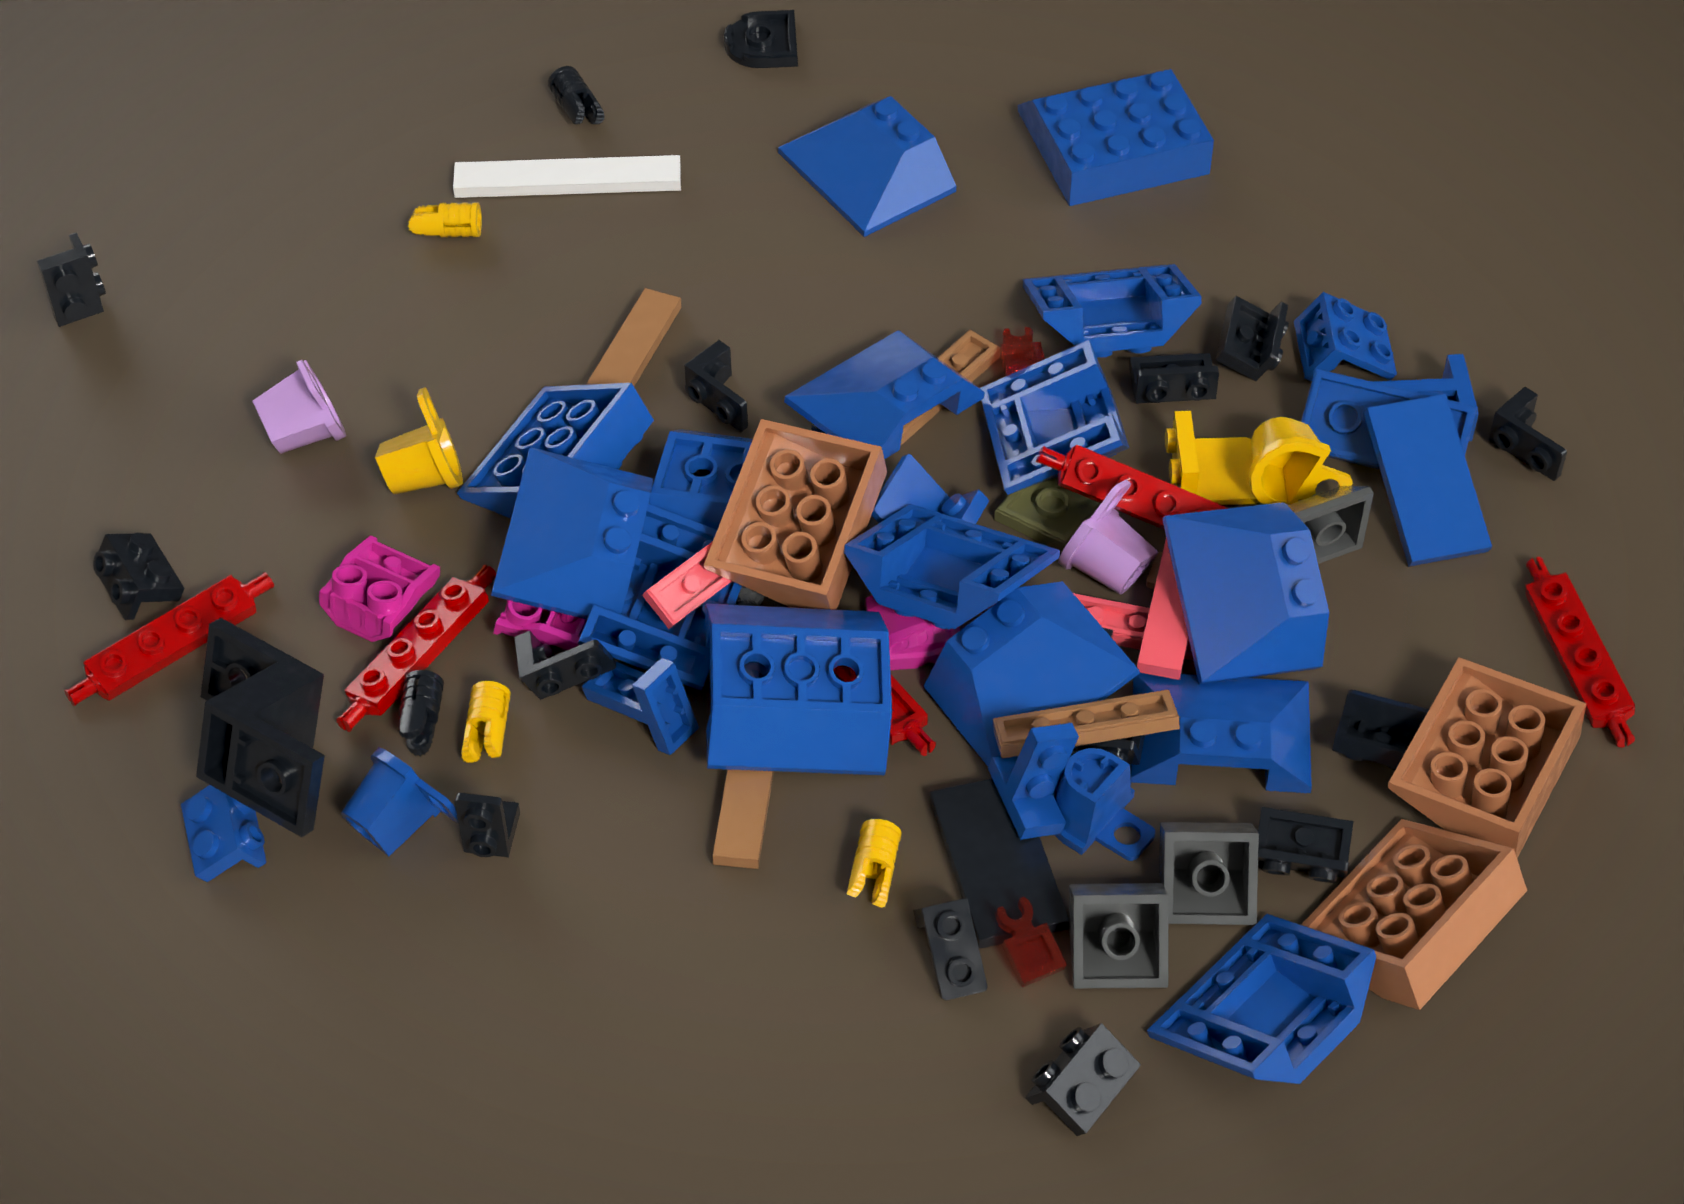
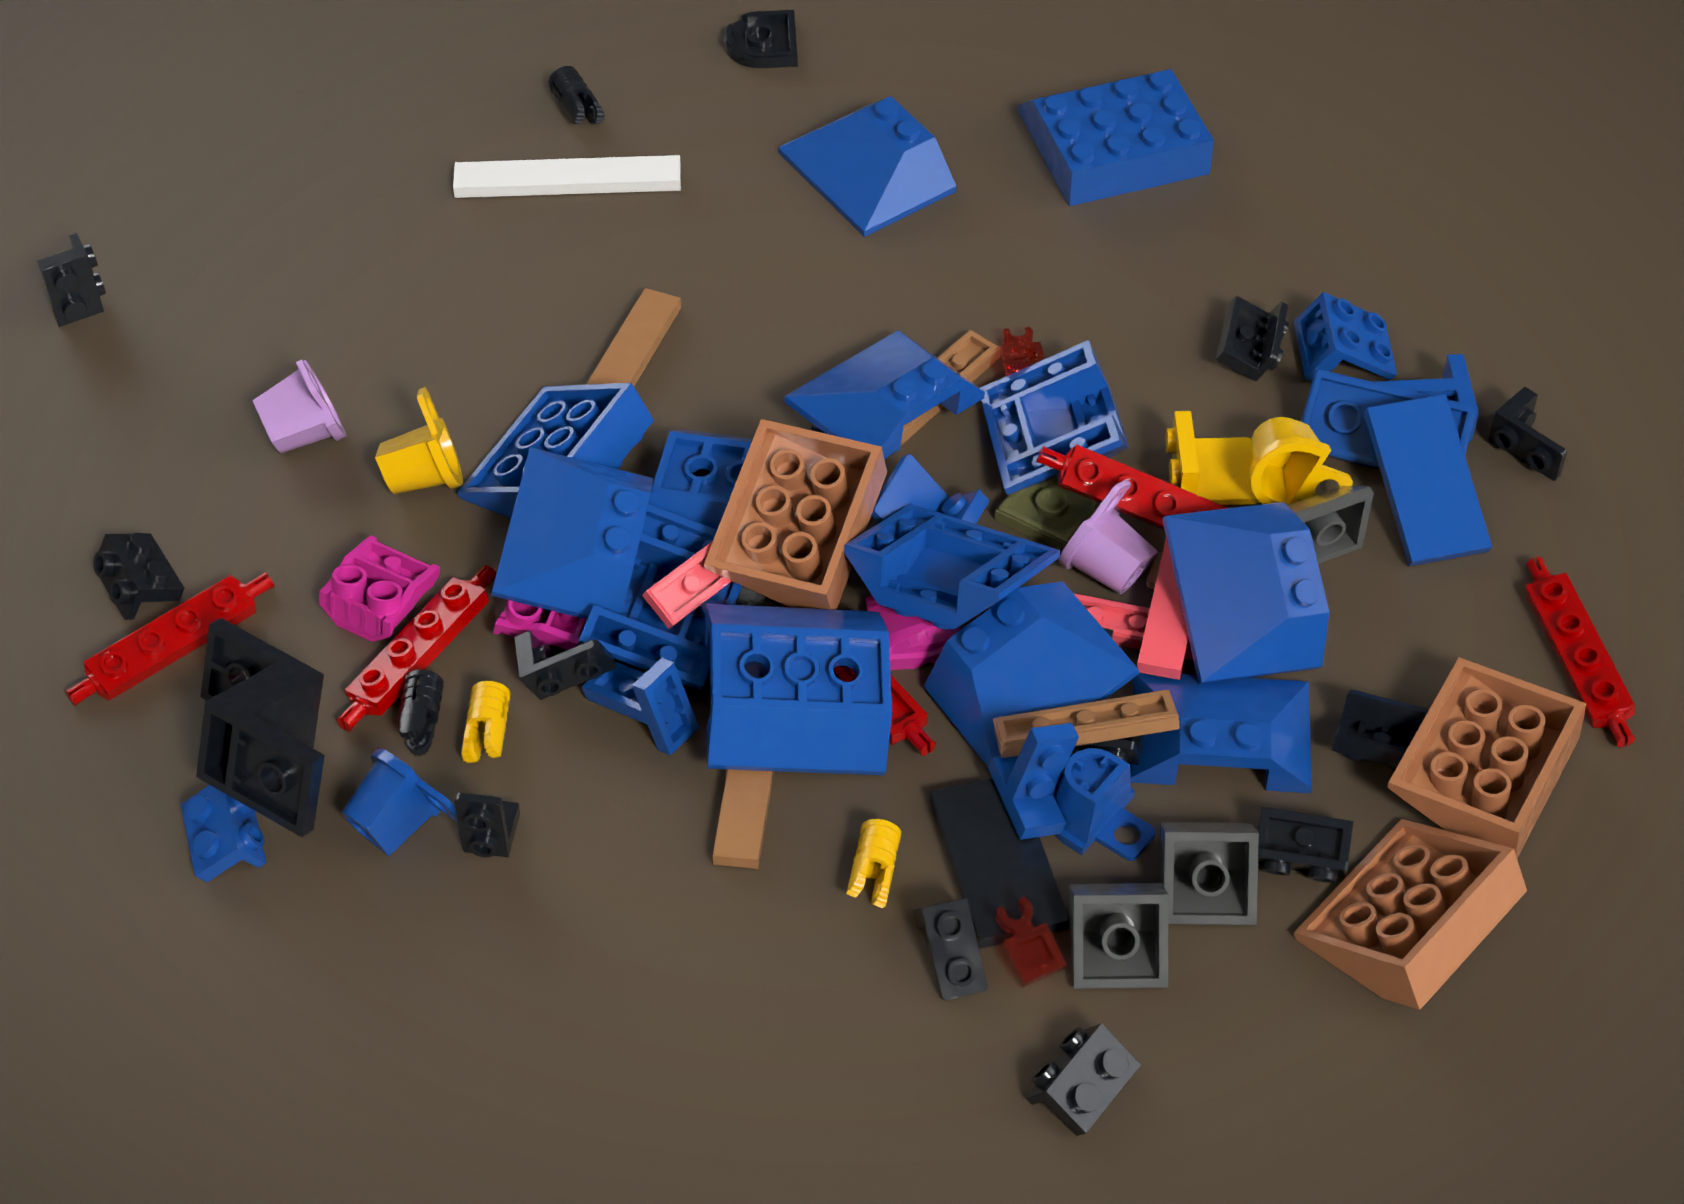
yellow hinge [408,203,482,237] -> none
black bracket [684,340,748,432] -> none
blue slope [1022,264,1202,357] -> none
black bracket [1129,353,1219,404] -> none
blue slope [1147,914,1376,1084] -> none

